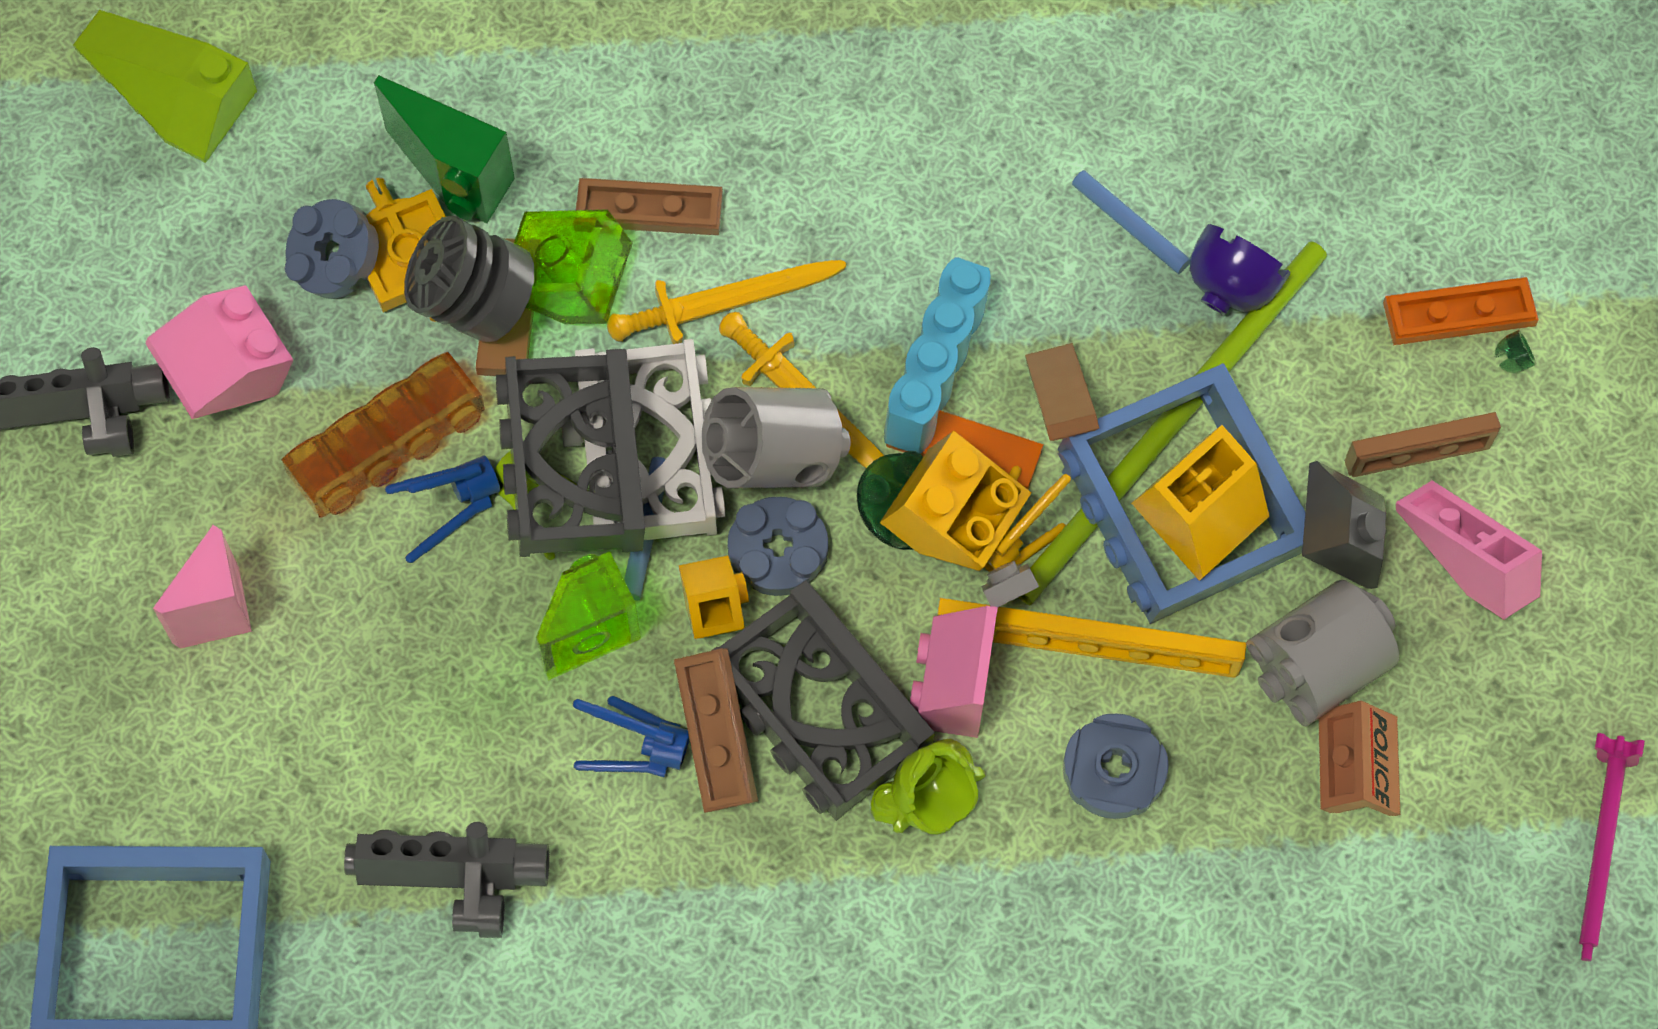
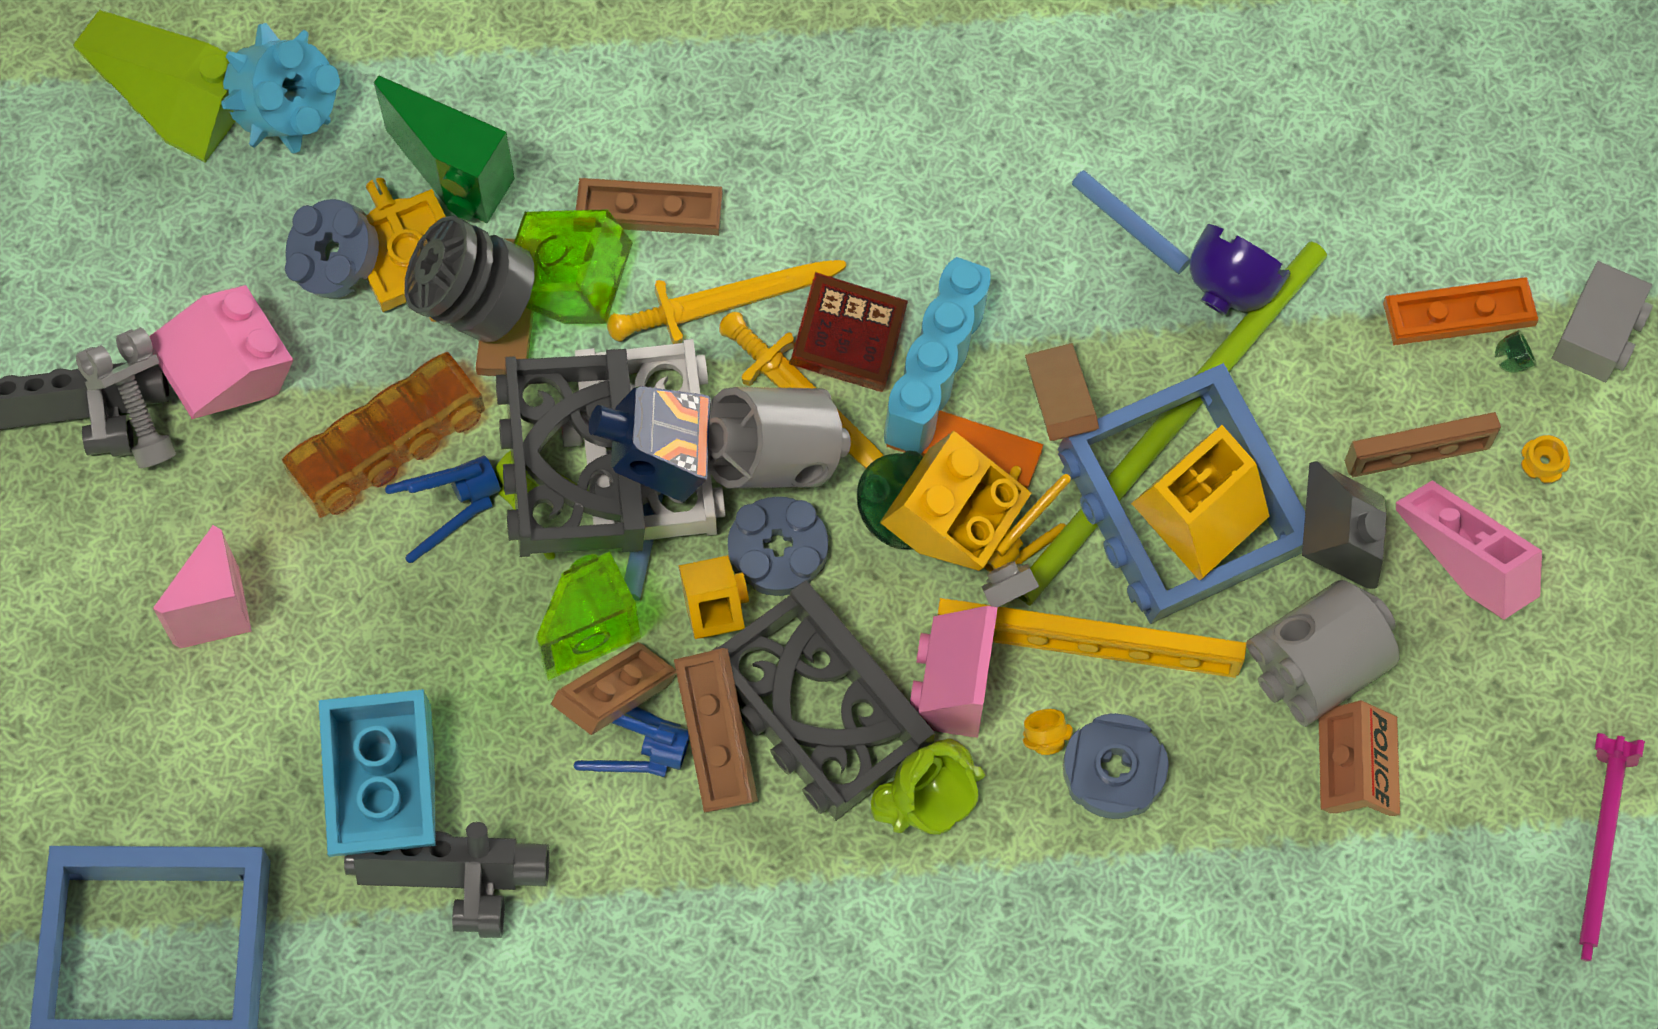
none -> light grey bar [76,327,177,468]
none -> medium azure brick [221,23,340,153]
none -> medium azure slope [318,689,436,857]
none -> medium nougat tile [551,642,677,735]
none -> dark blue torso [589,386,710,502]
none -> tile [789,272,908,392]
none -> yellow plate [1023,709,1073,755]
none -> yellow plate [1521,435,1570,483]
none -> light grey brick [1551,261,1653,383]

